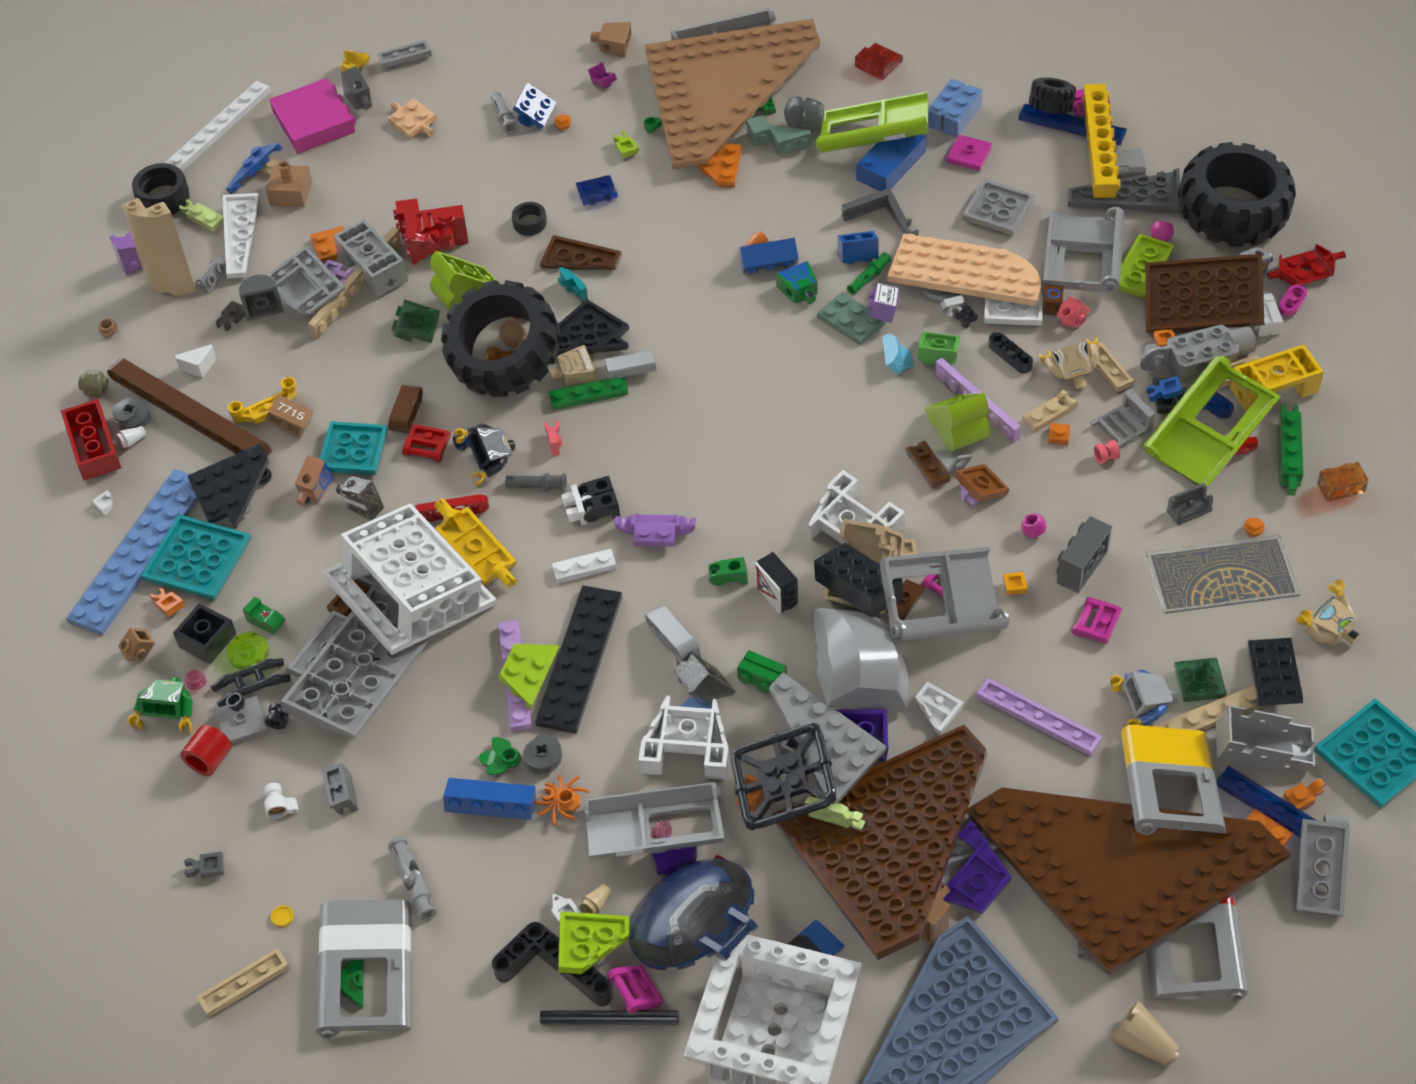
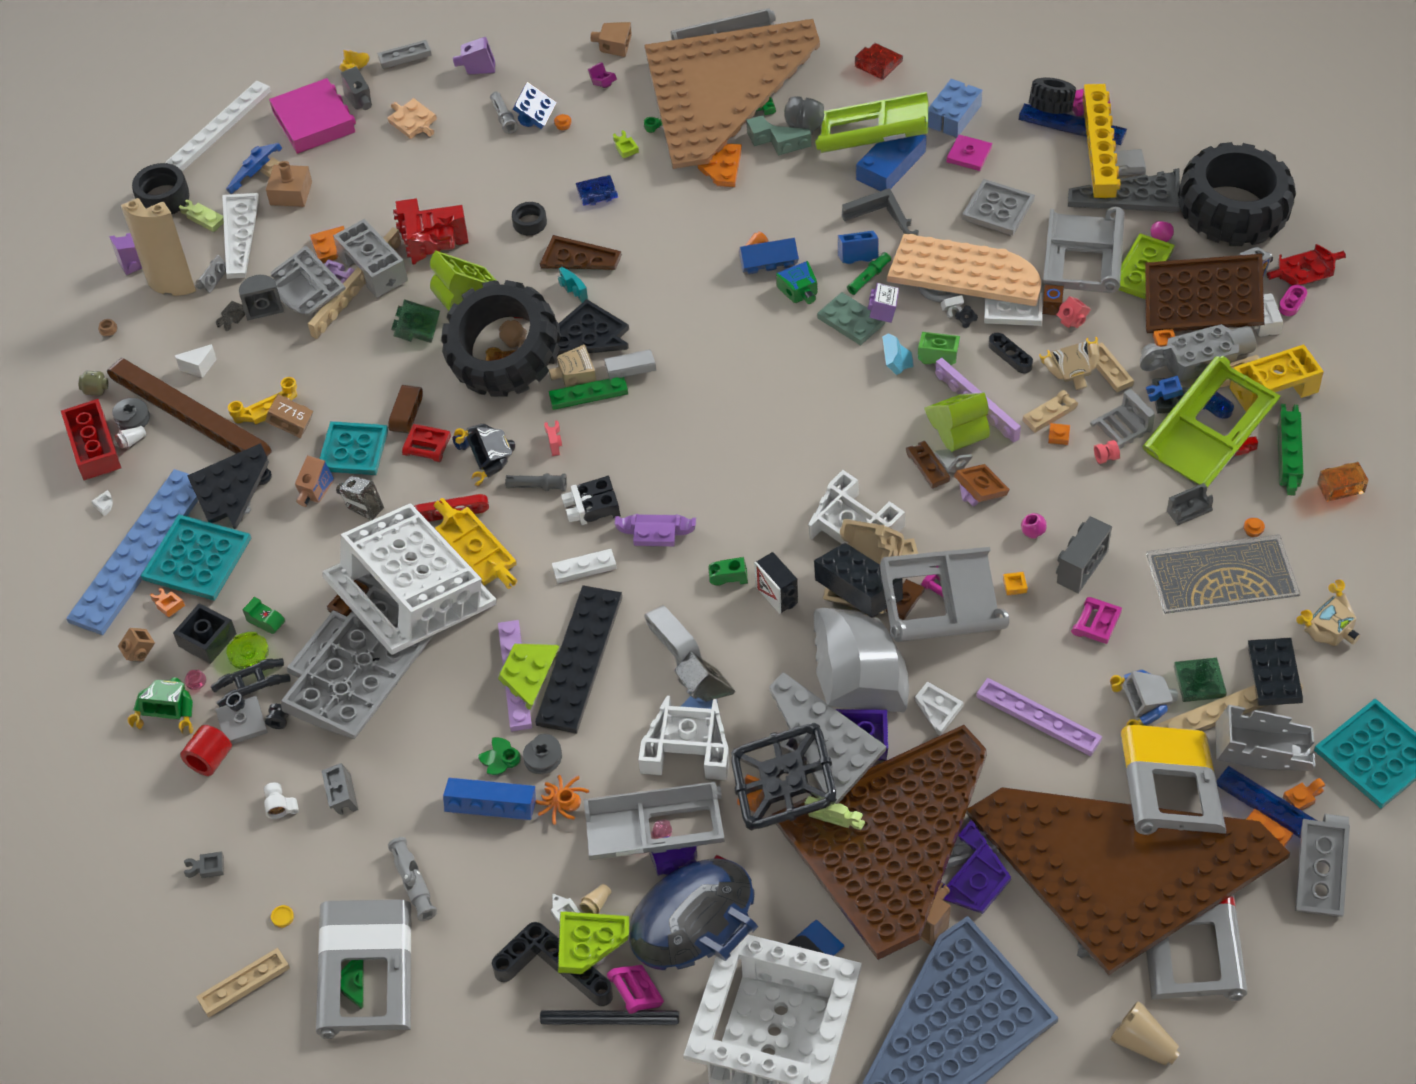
green brick [737,650,787,693] -> none
none -> medium lavender torso [453,37,495,74]

